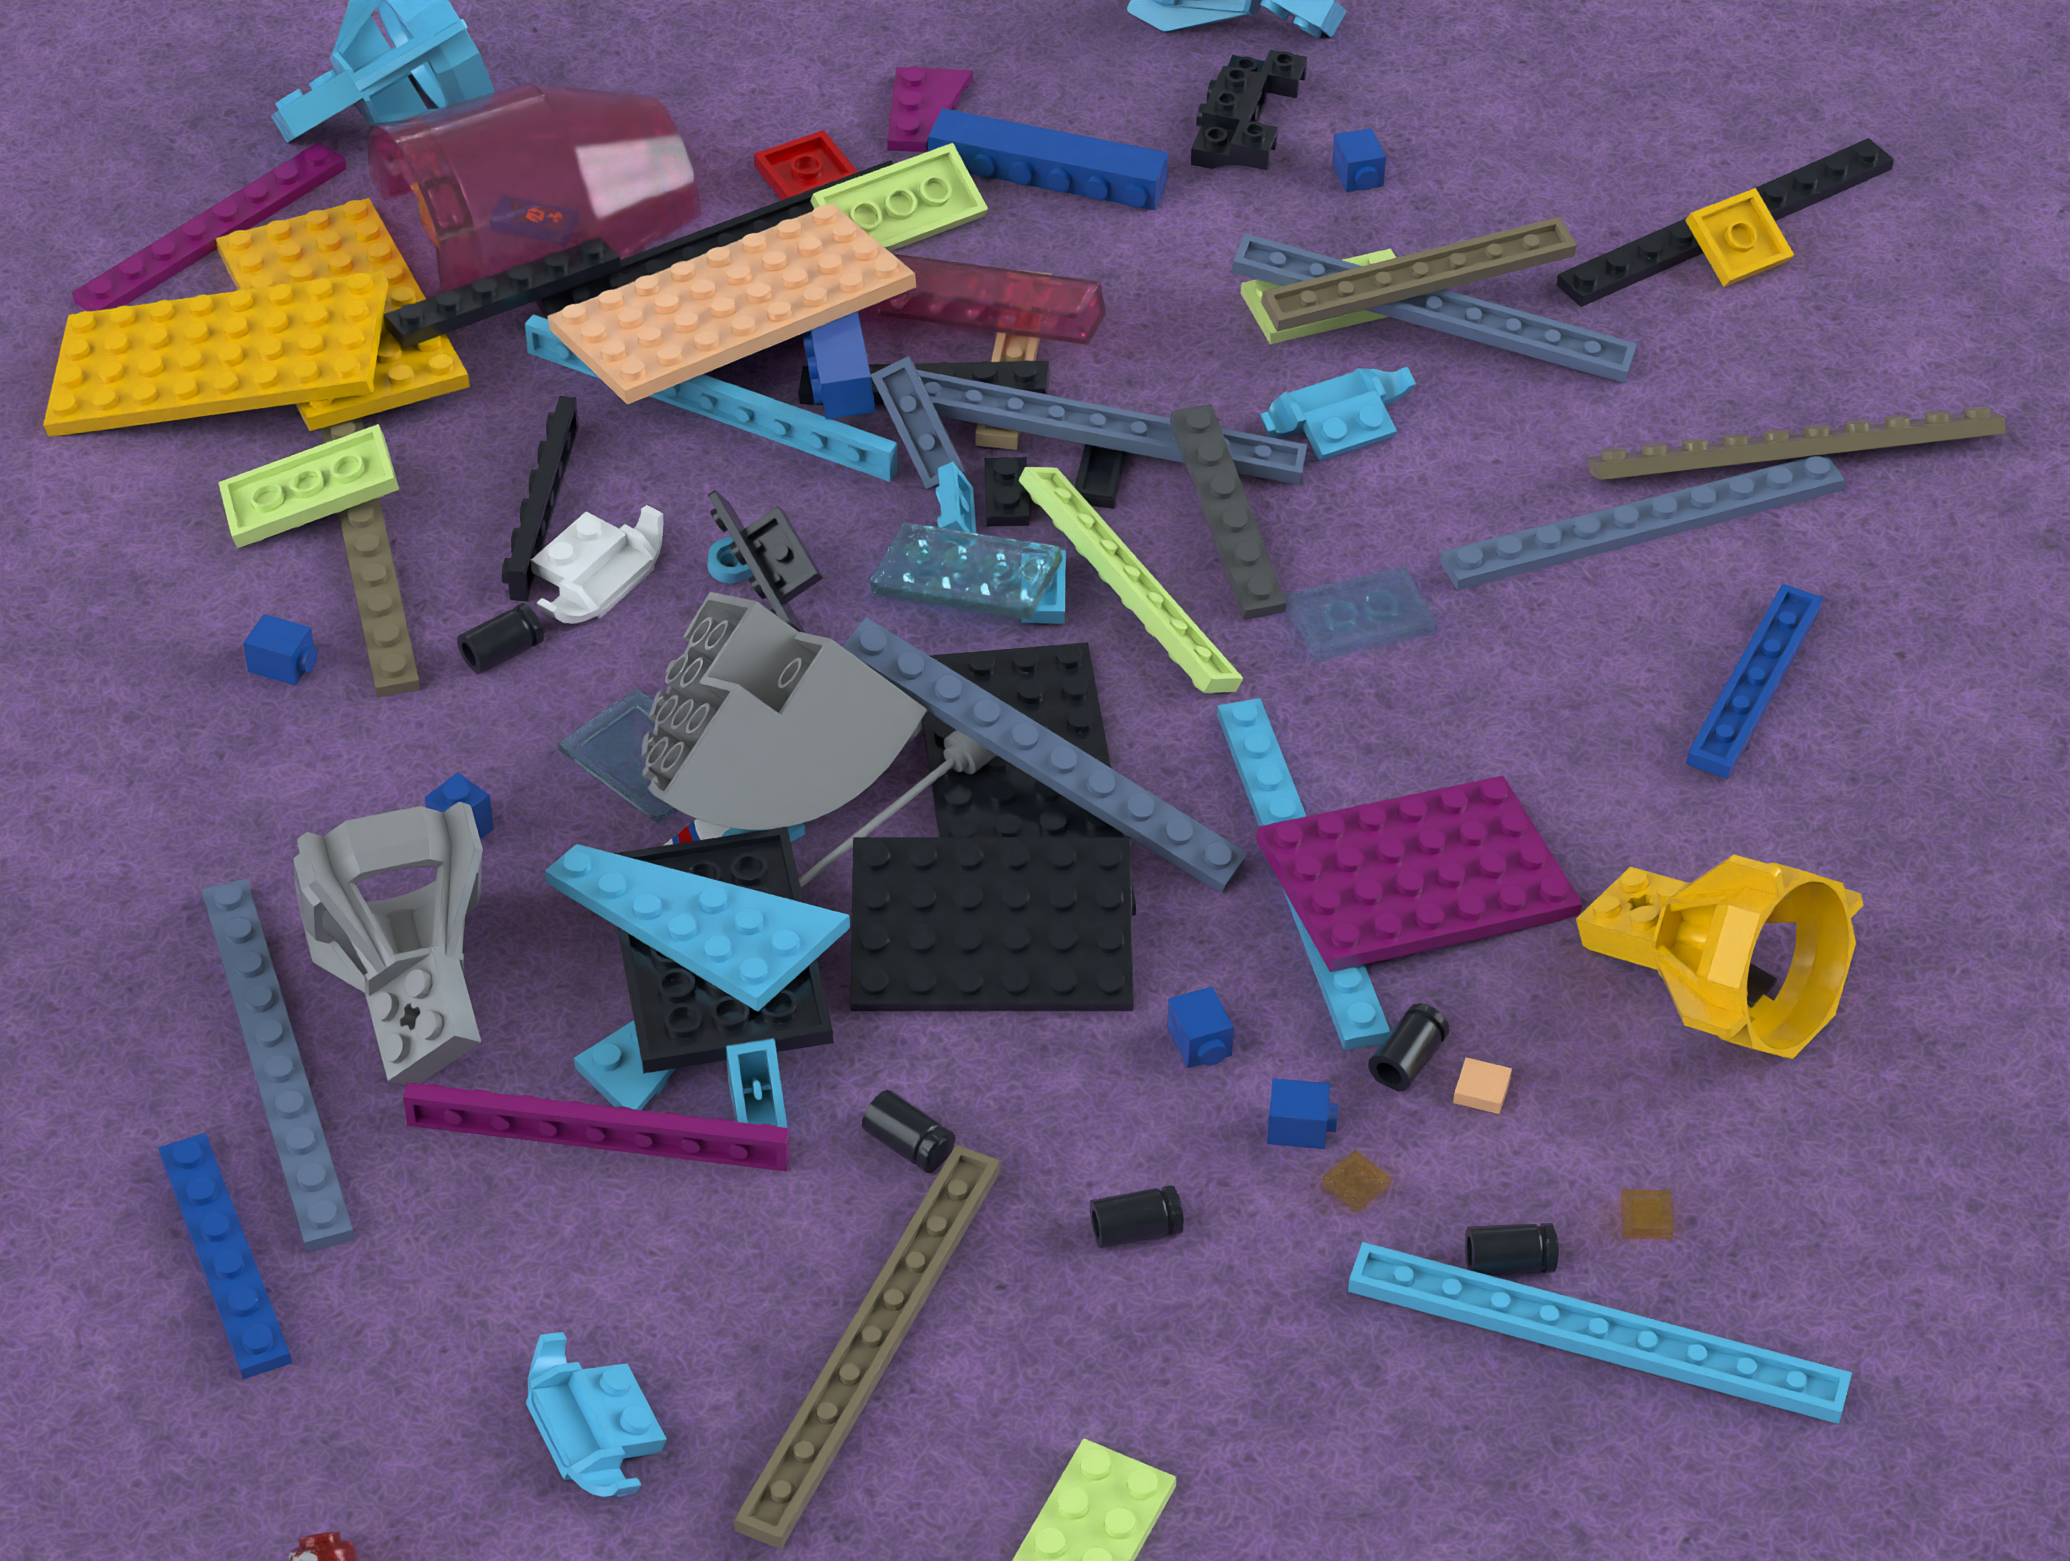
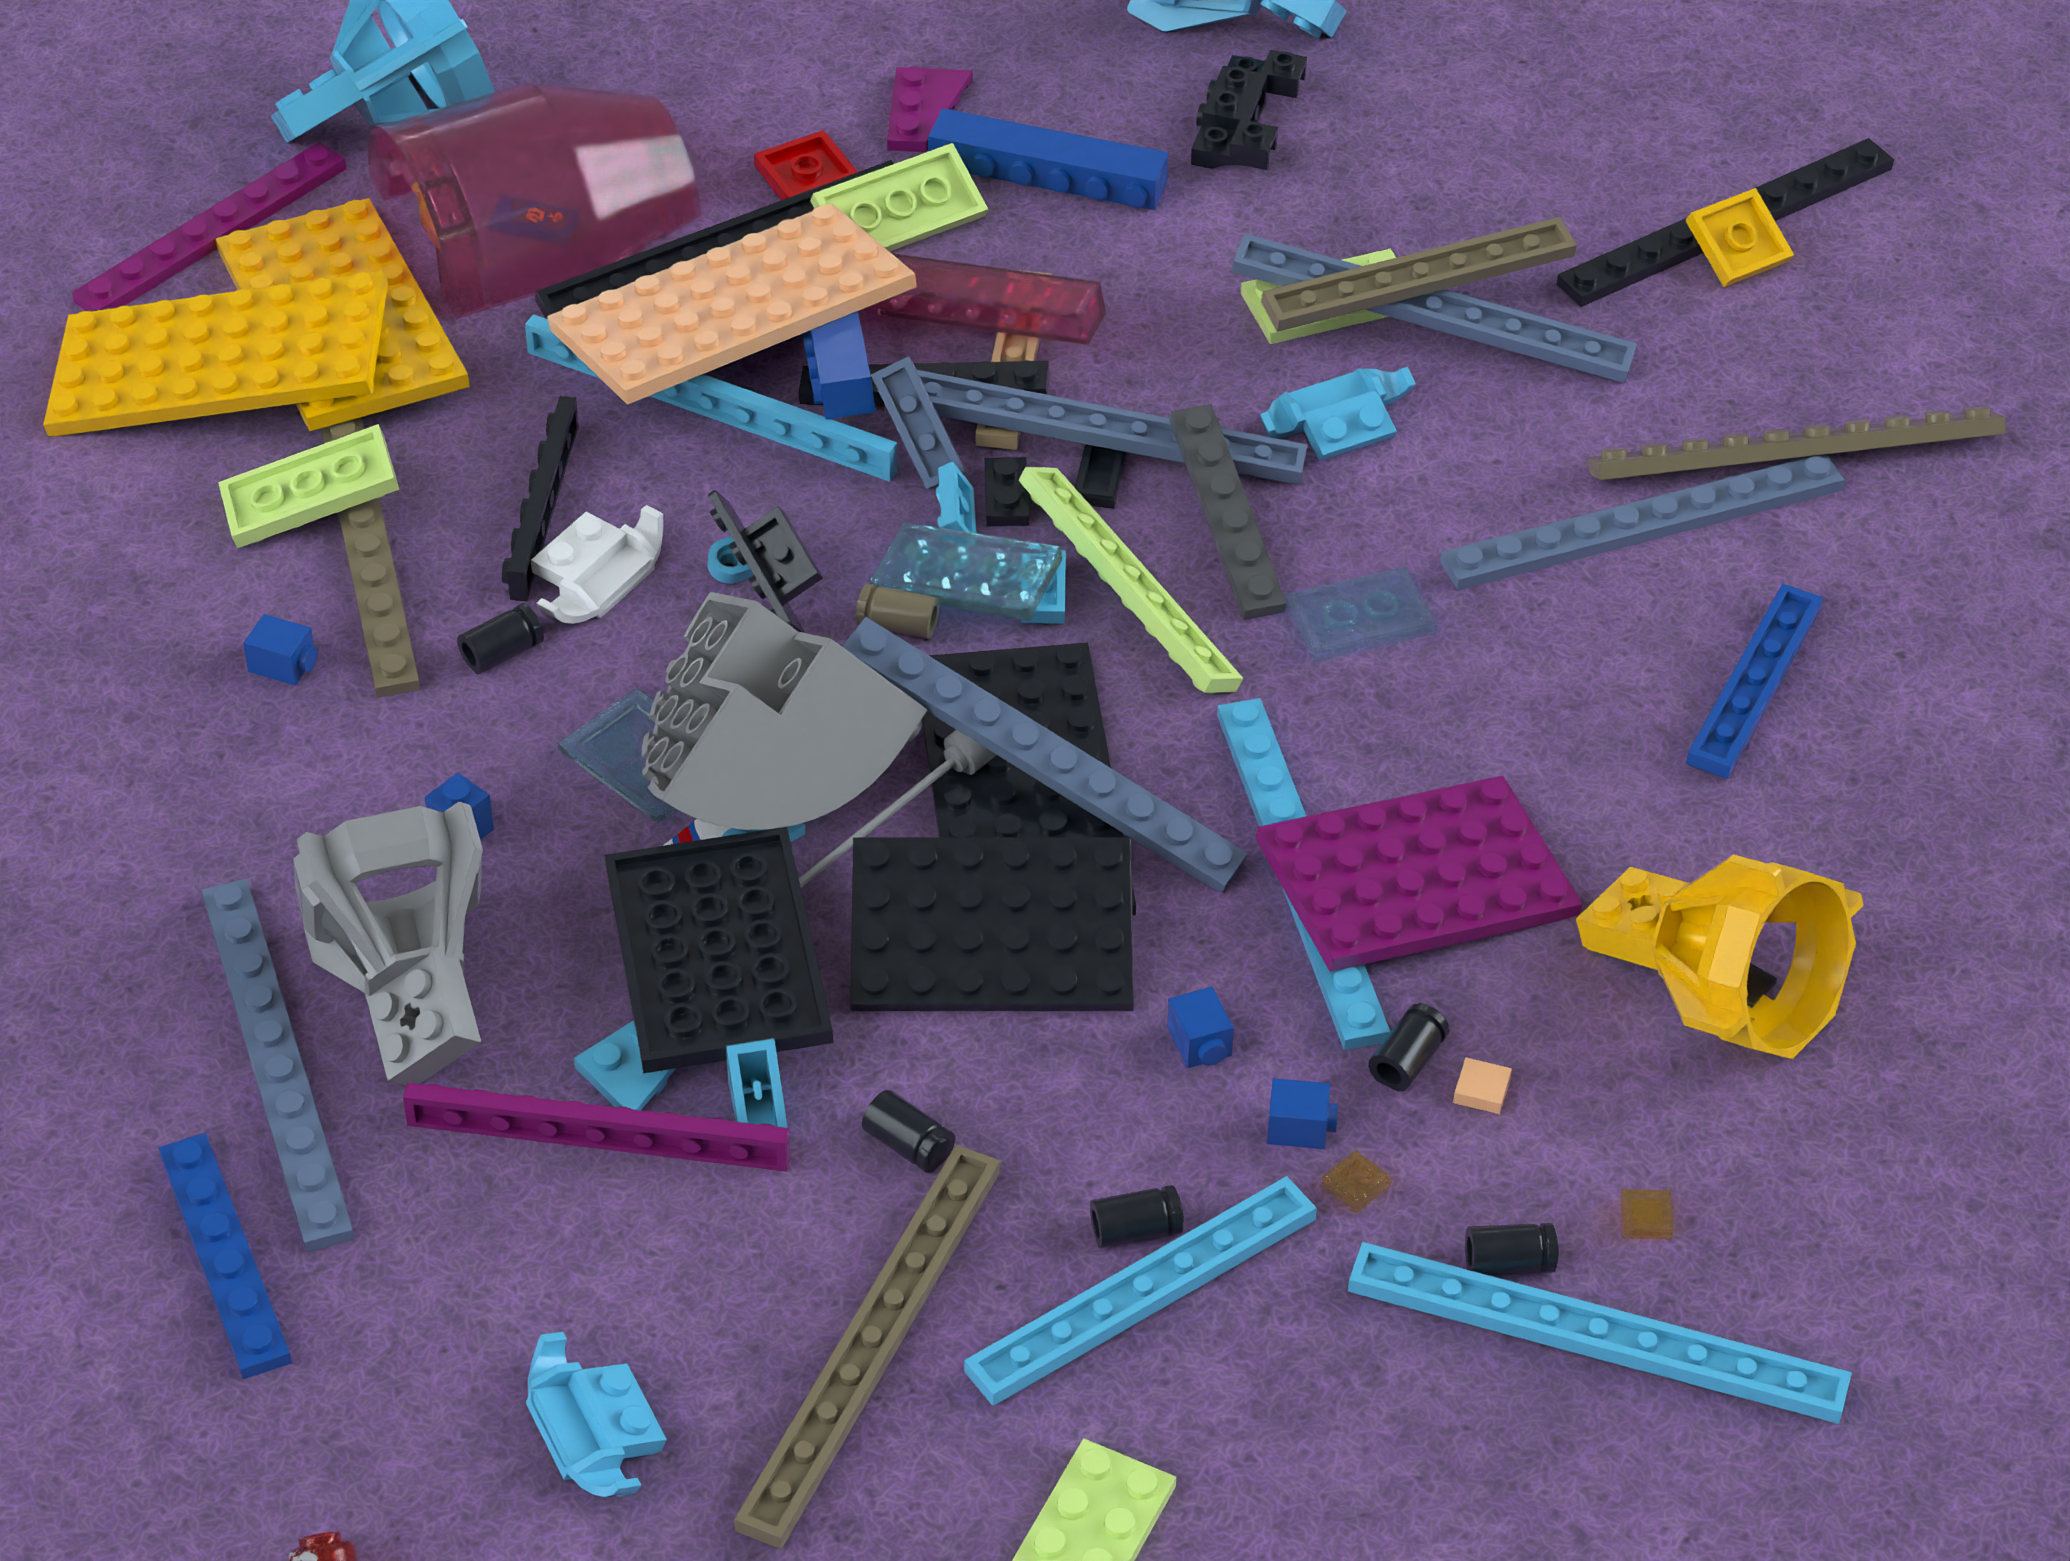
black plate [384,237,621,348] -> none
medium azure wing [545,844,850,1012] -> none
blue brick [1332,128,1386,192] -> none
none -> dark tan piece [856,583,939,639]
none -> medium azure plate [964,1176,1317,1406]

